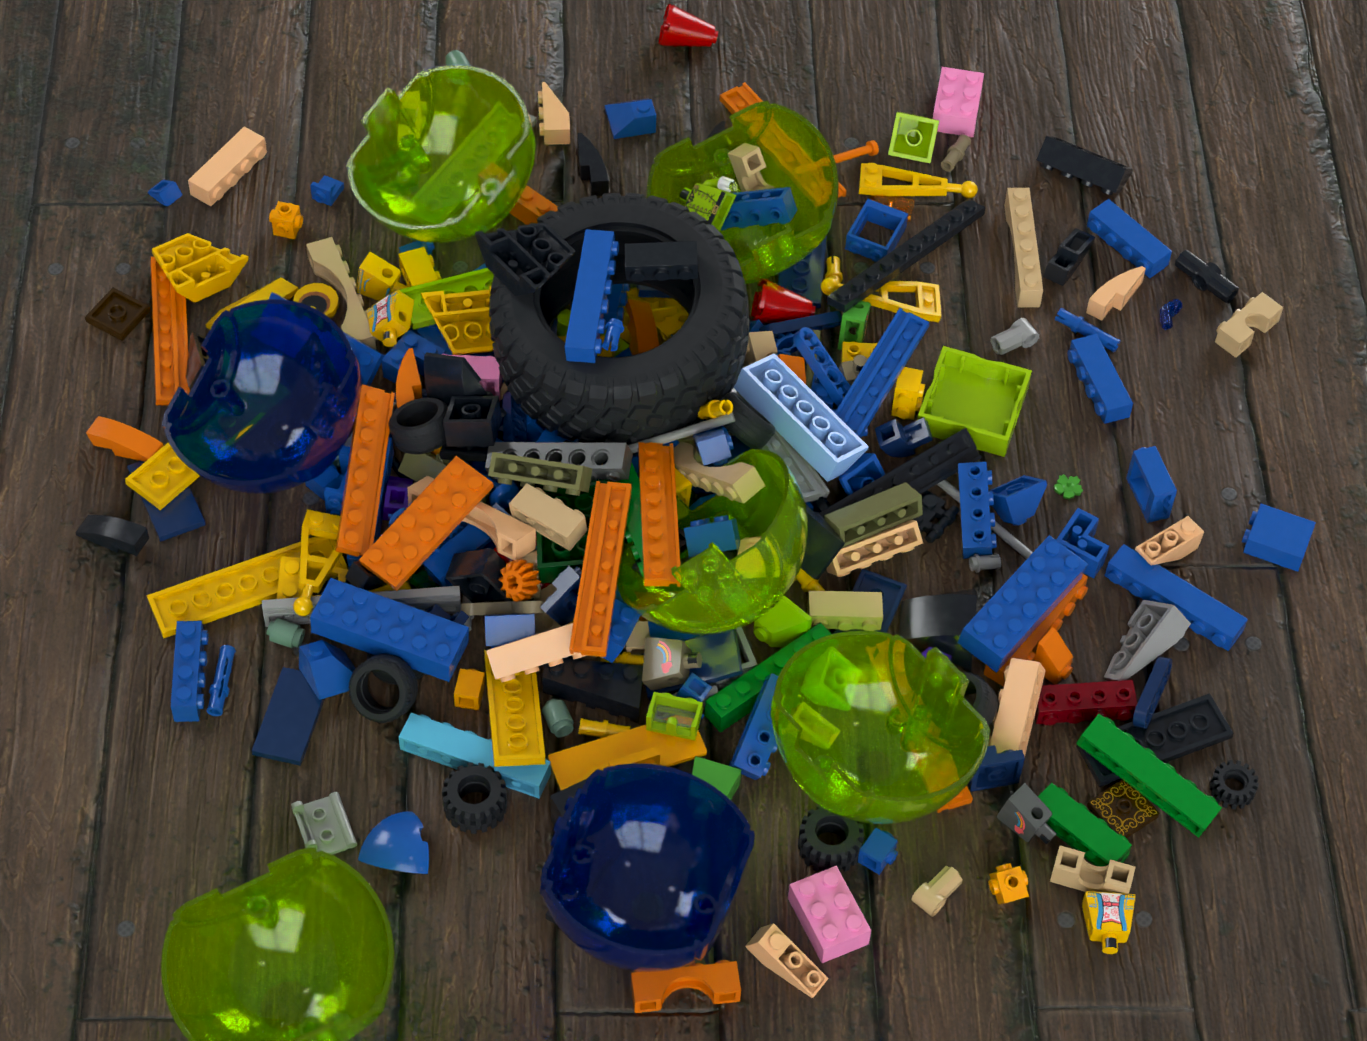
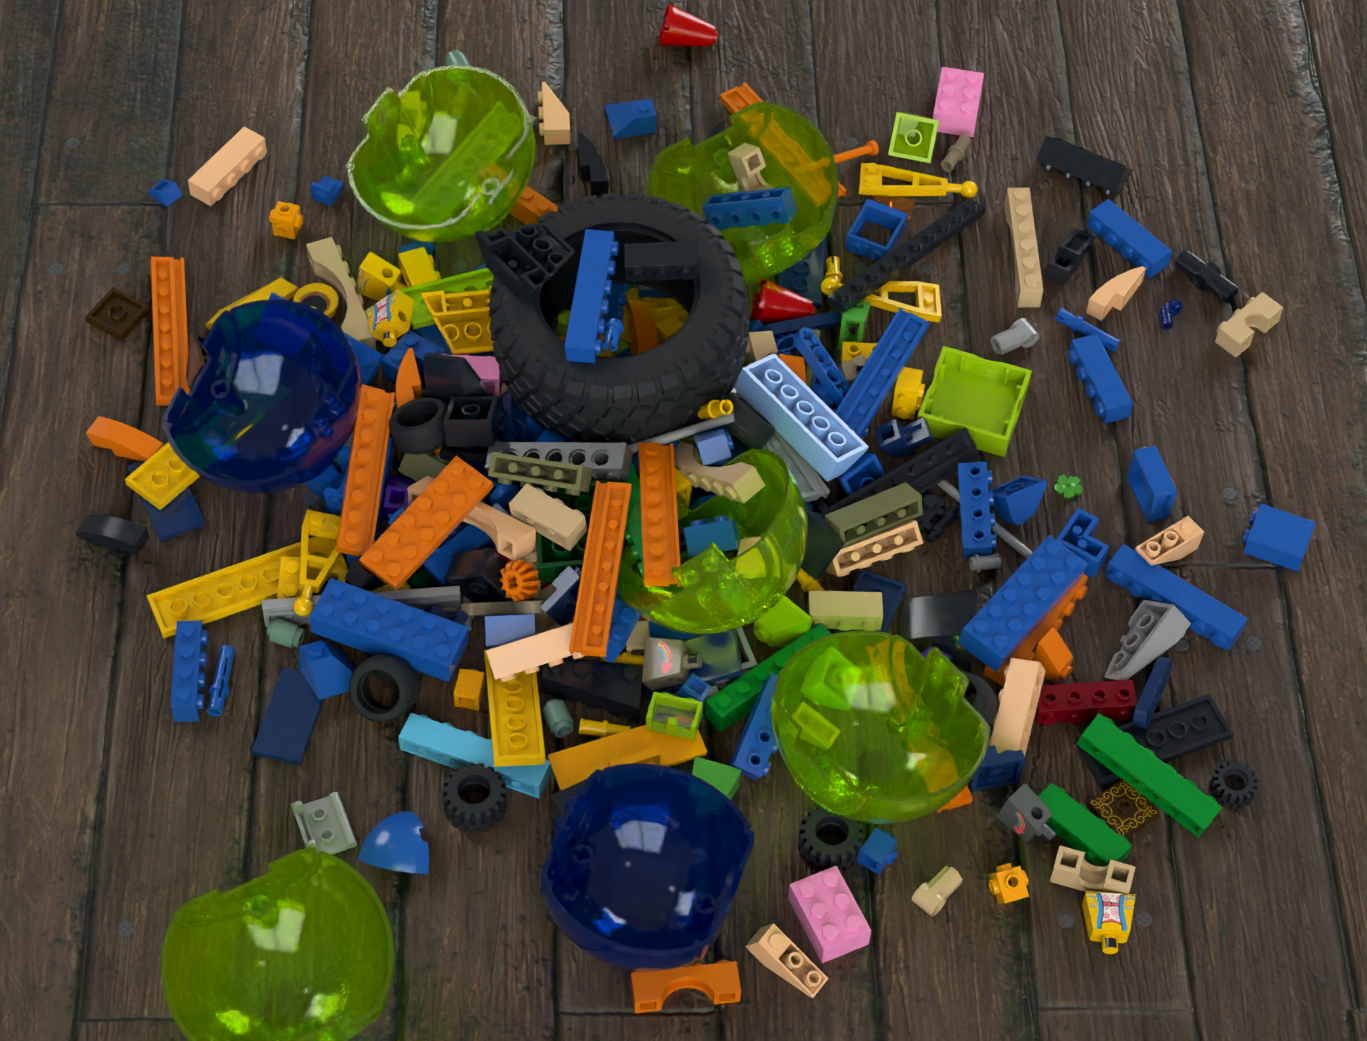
yellow wedge [152,233,248,303] -> none
lime torso [679,176,736,232] -> none

